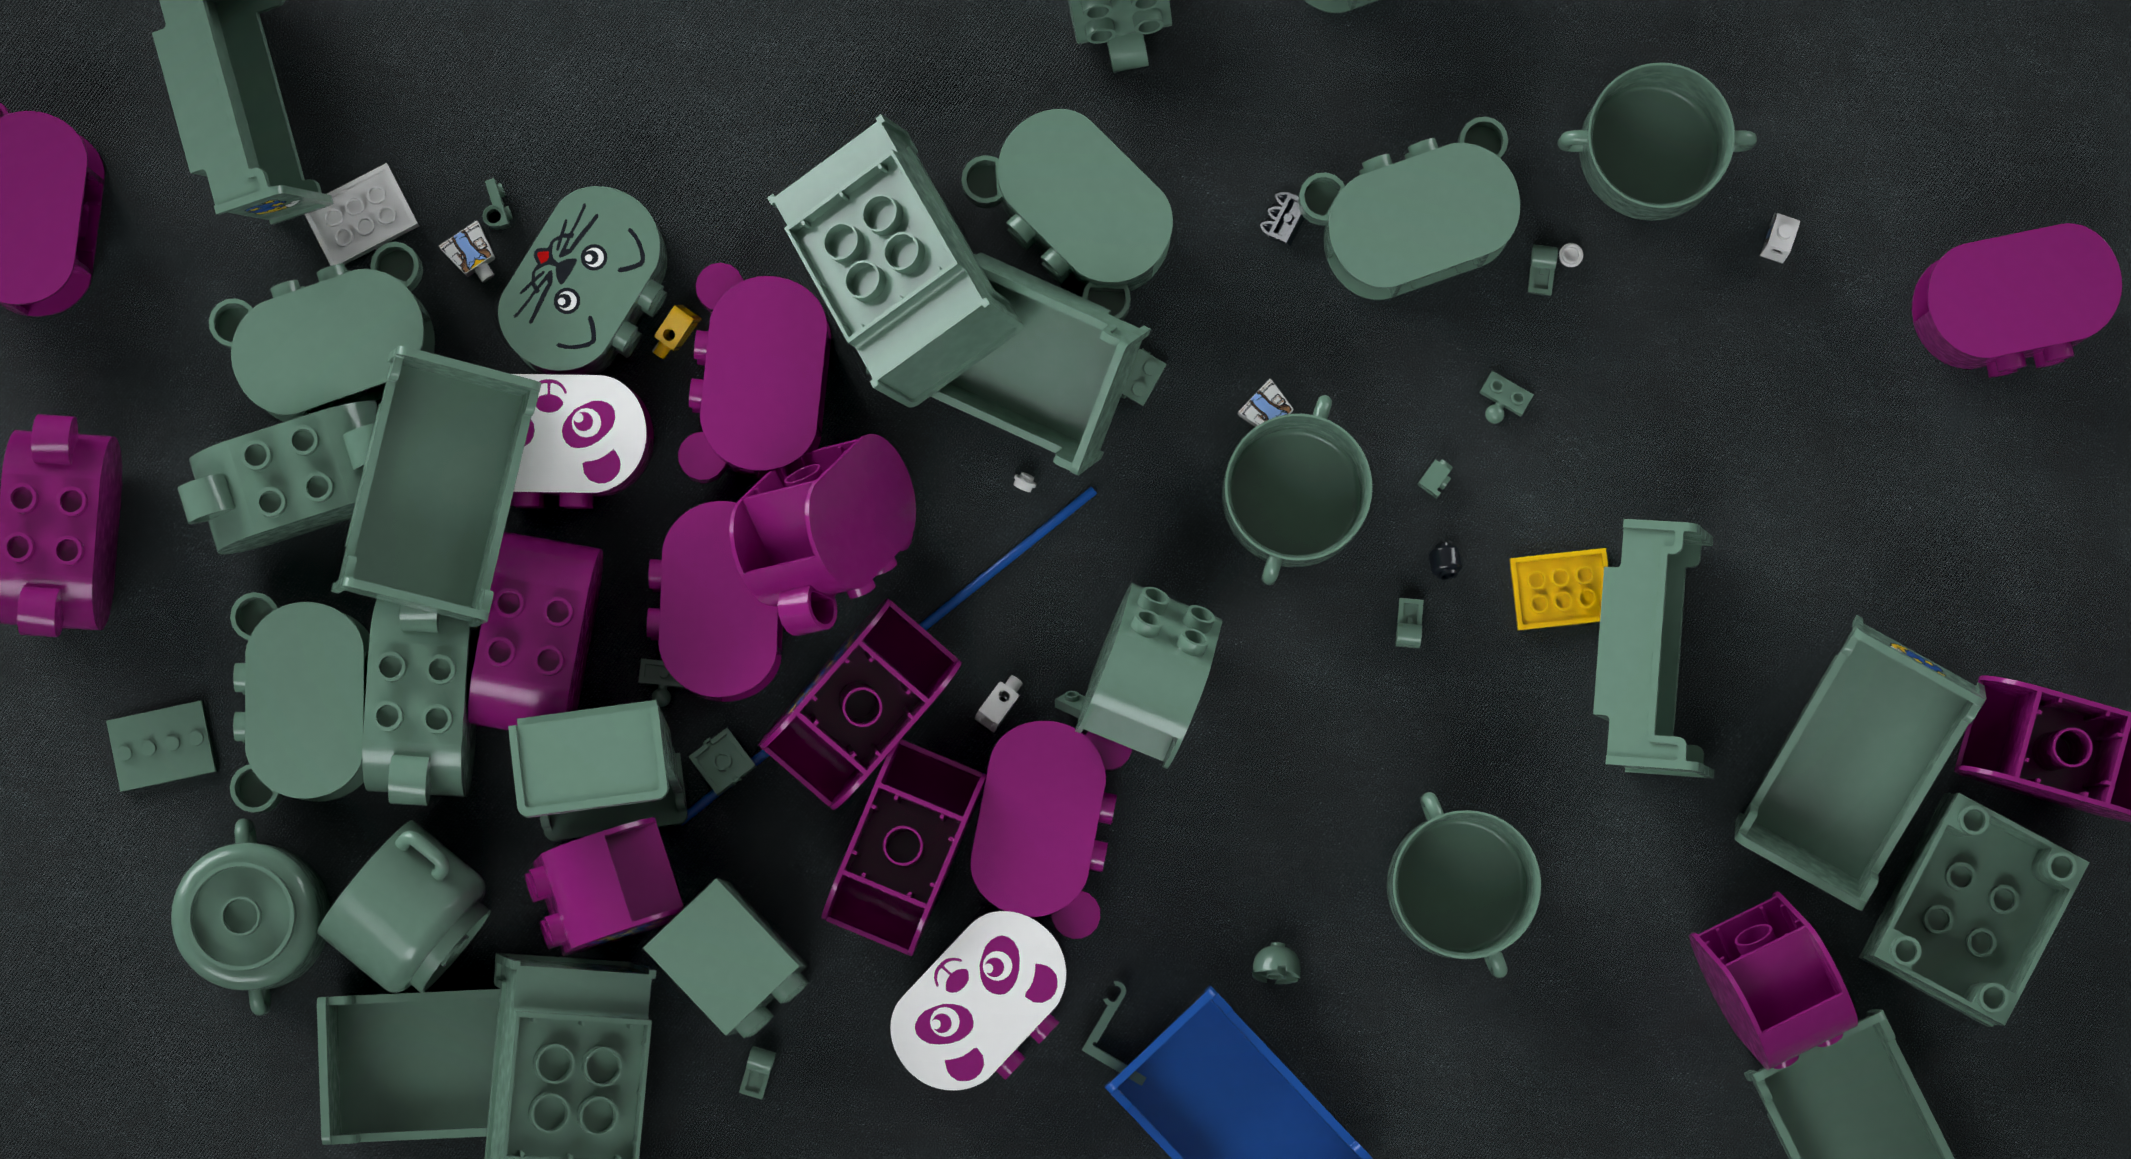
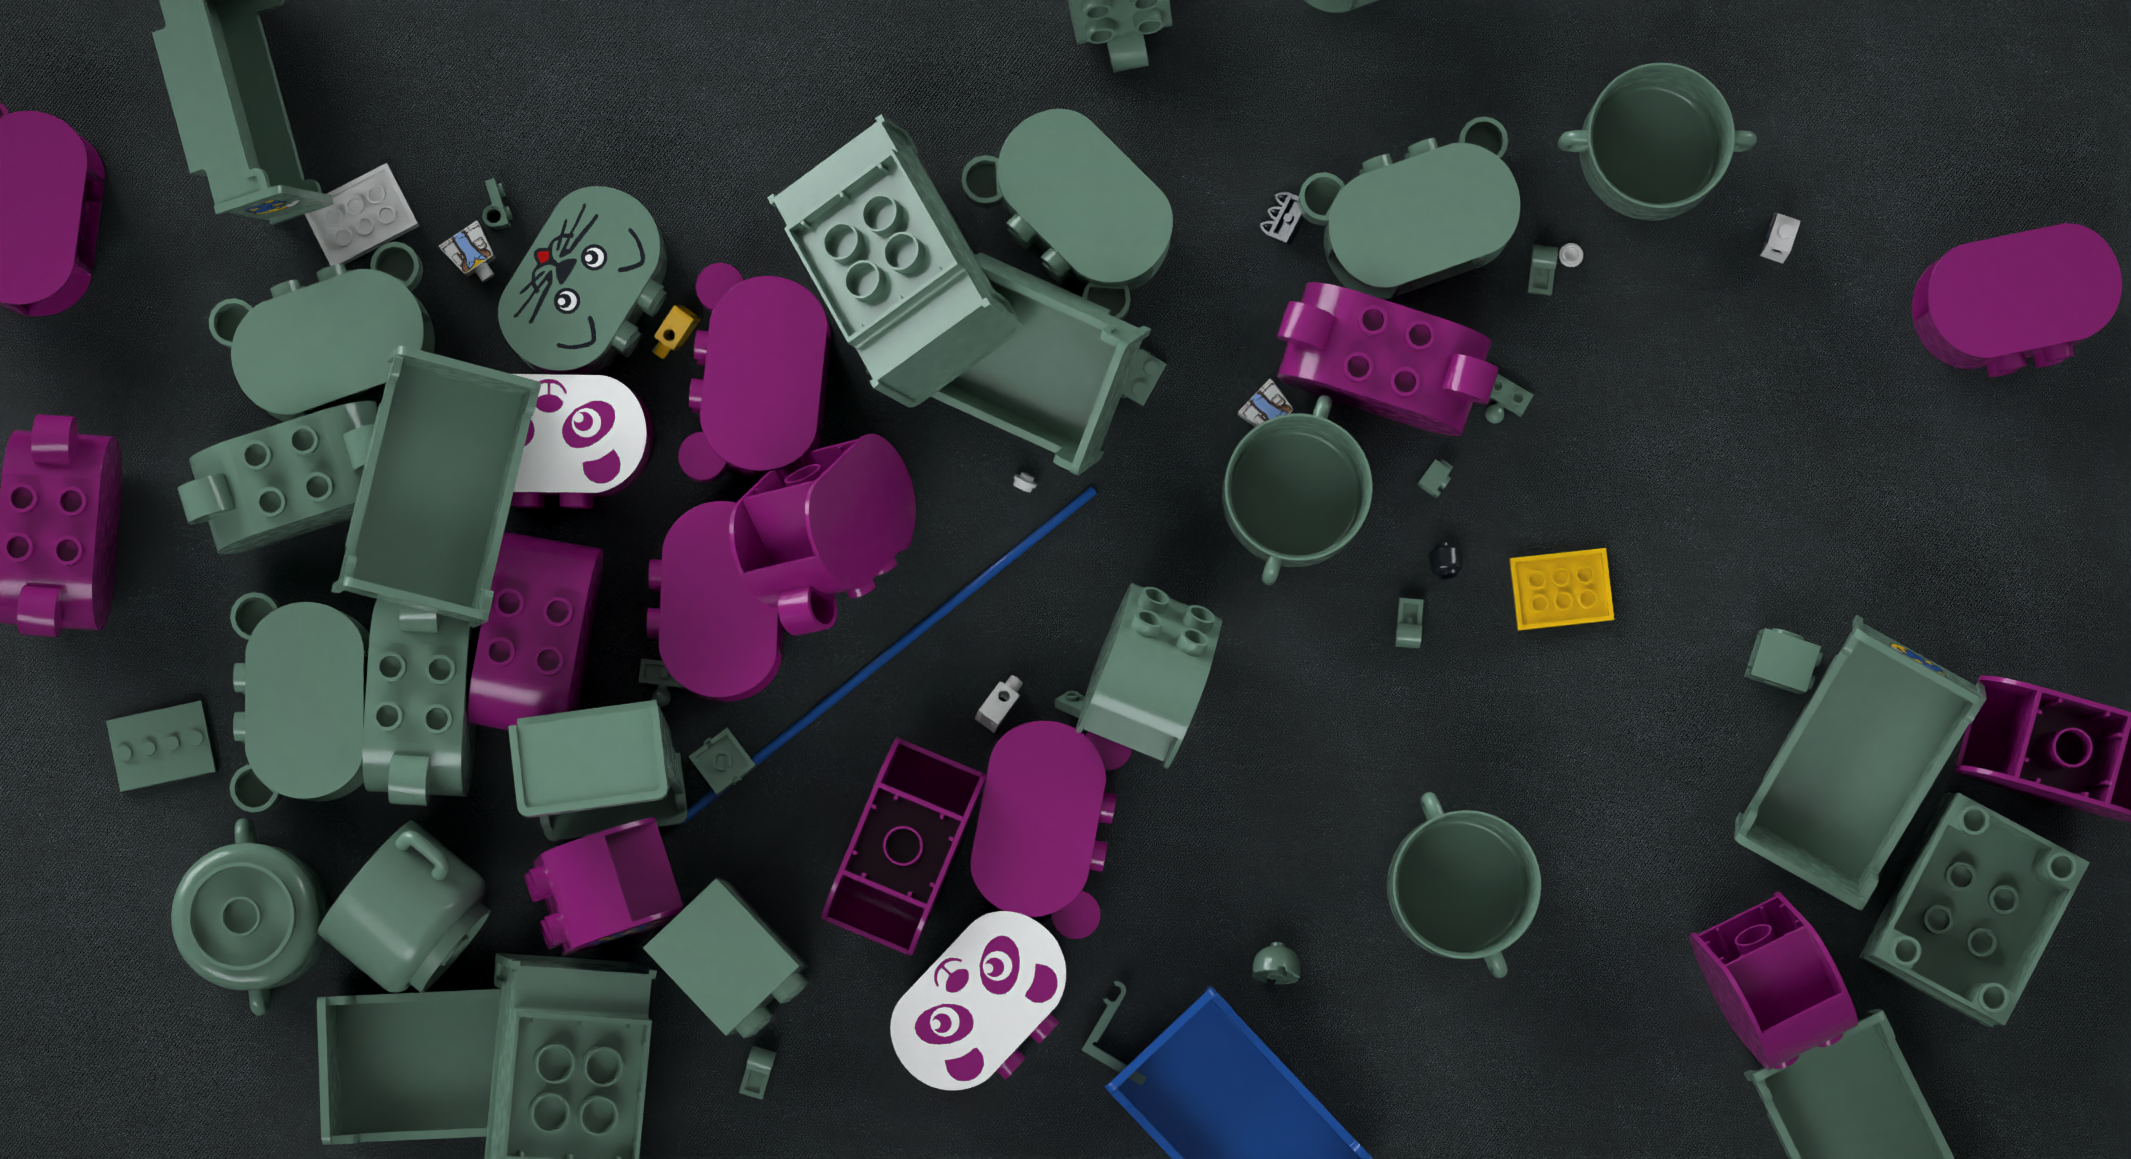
magenta brick [759,598,962,810] -> none
sand green piece [1593,519,1715,778] -> none
none -> magenta brick [1277,282,1499,436]
none -> sand green brick [1744,628,1823,695]

